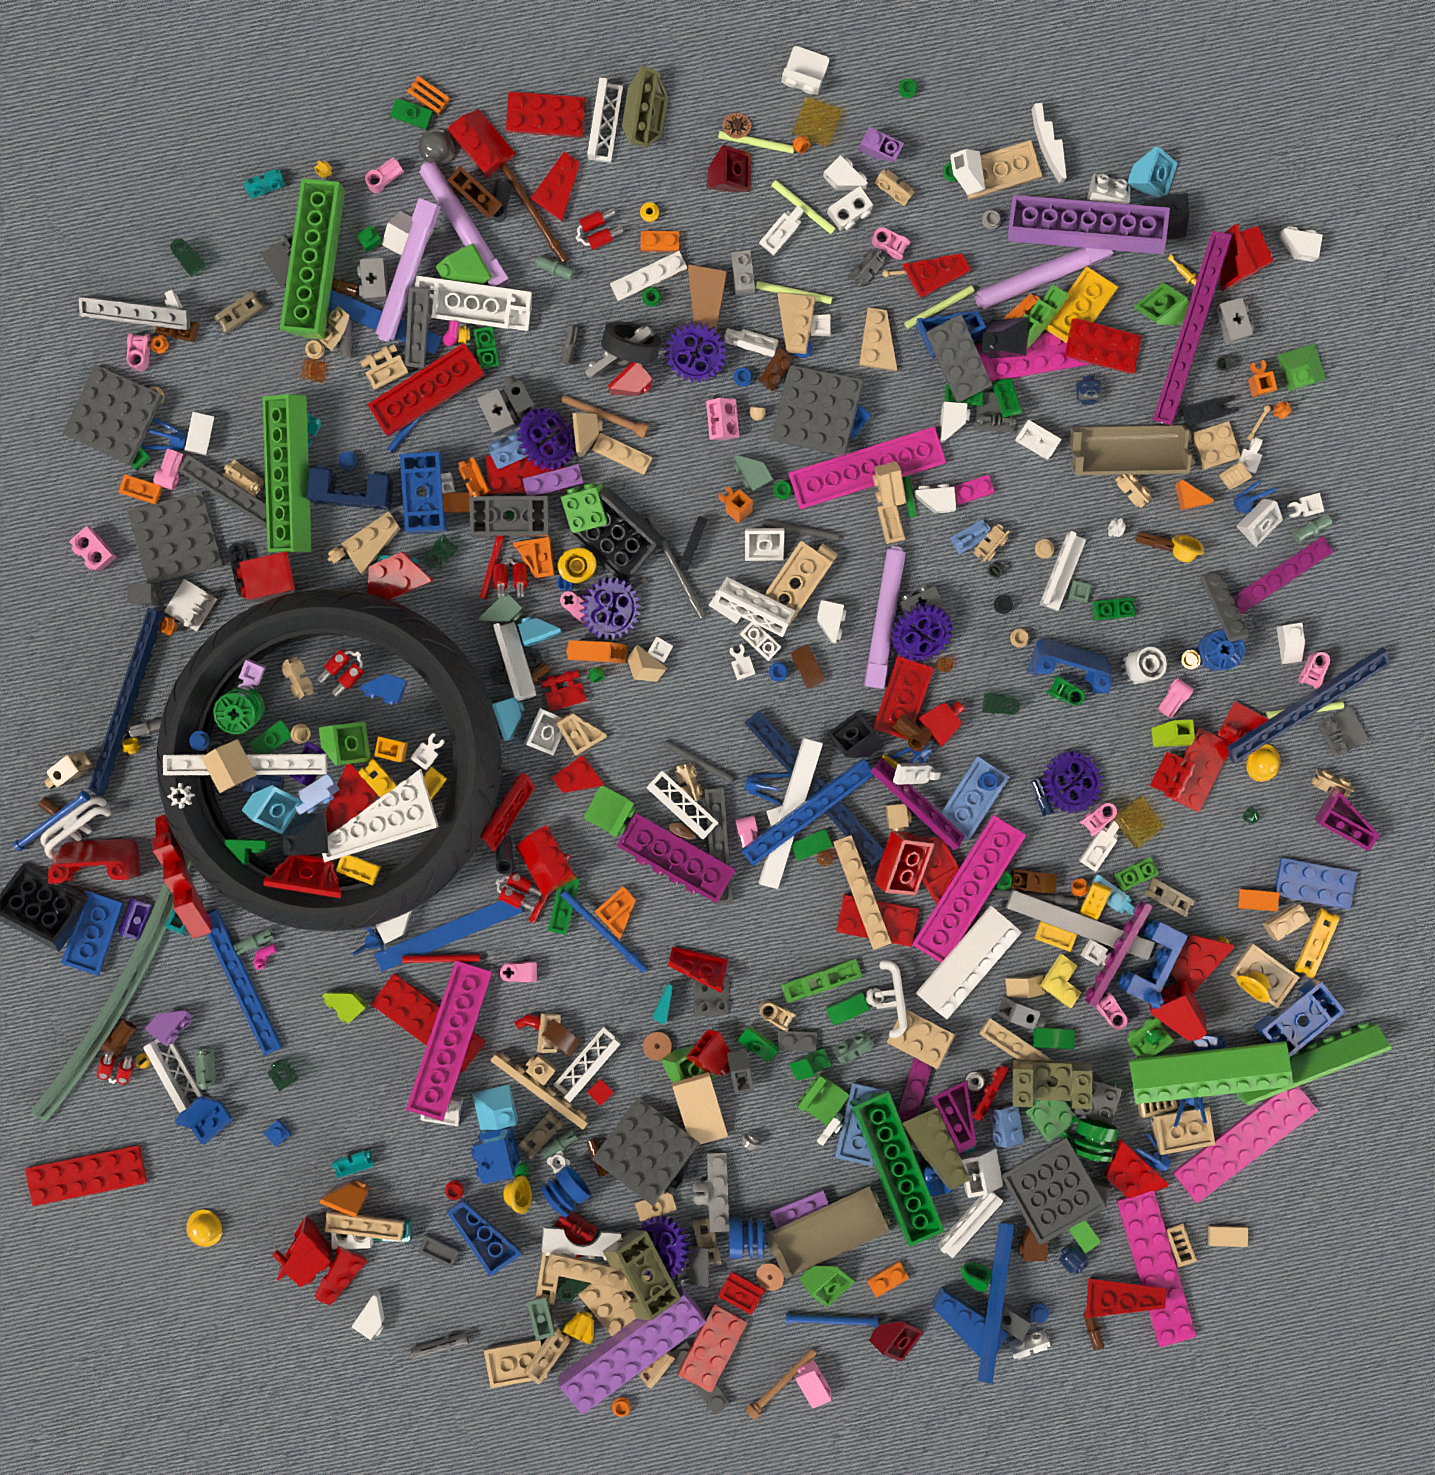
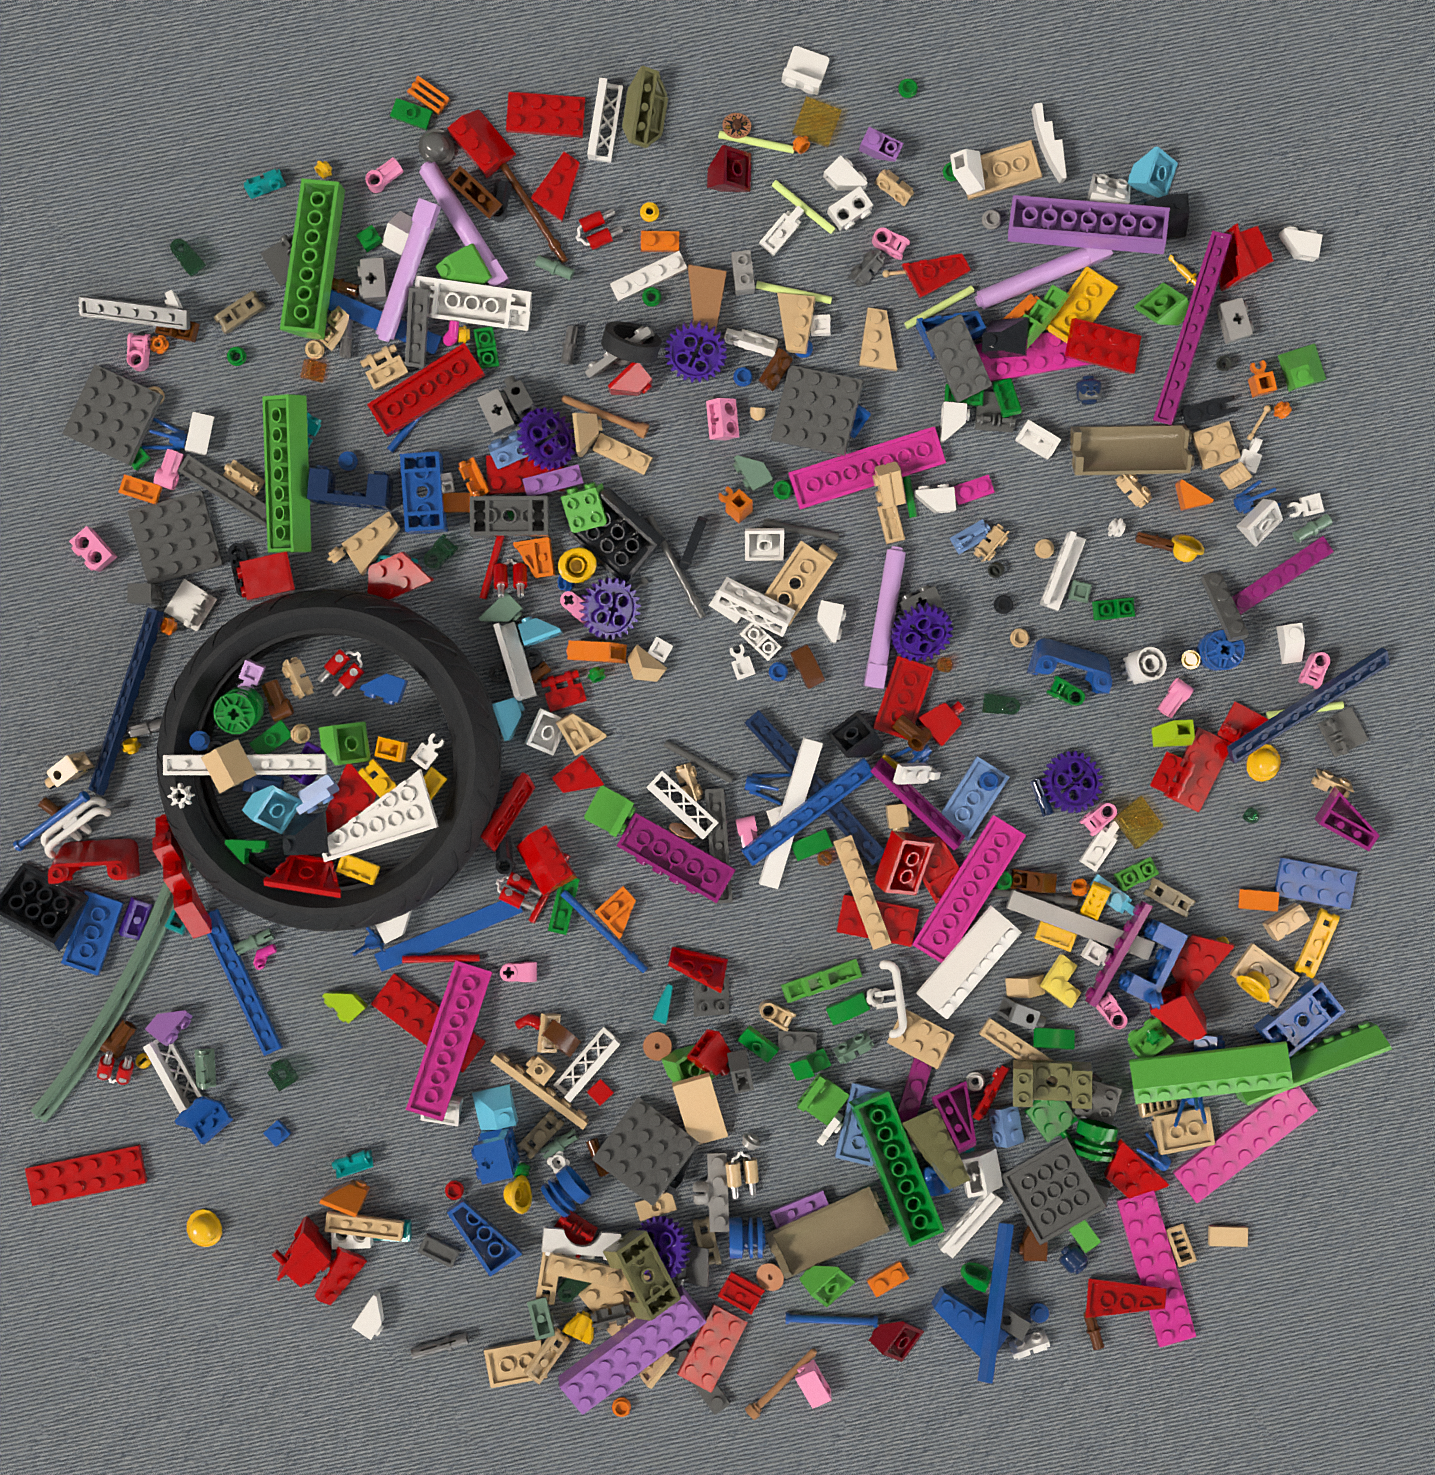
none -> green plate [227,347,247,366]
none -> reddish brown piece [261,679,294,722]
none -> dark grey hinge [591,1304,632,1331]
none -> tan piece [725,1151,759,1199]

